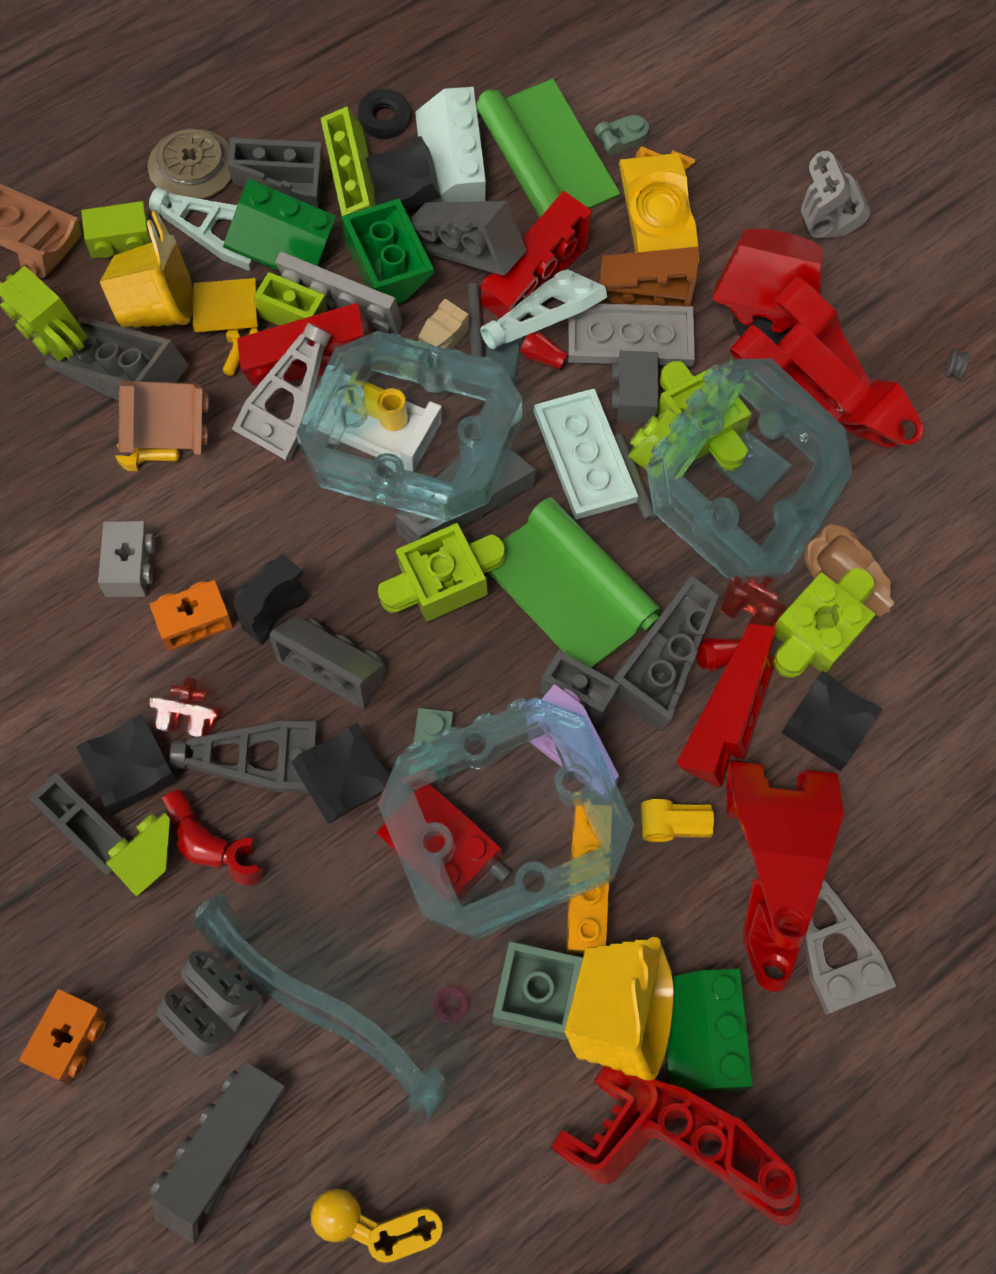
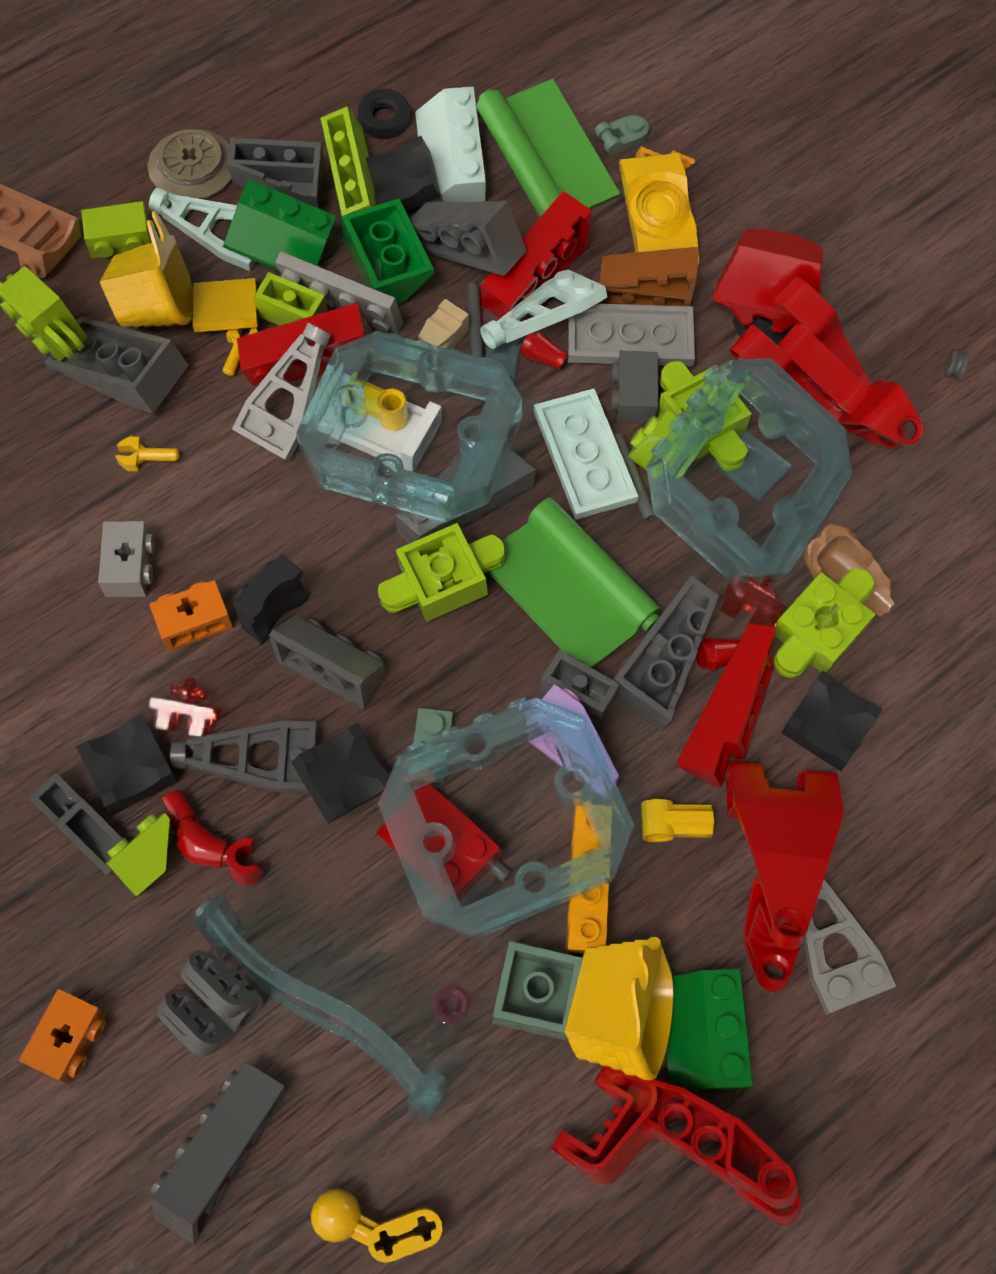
nougat panel [119,380,208,454] -> none
light grey piece [800,151,870,238] -> none

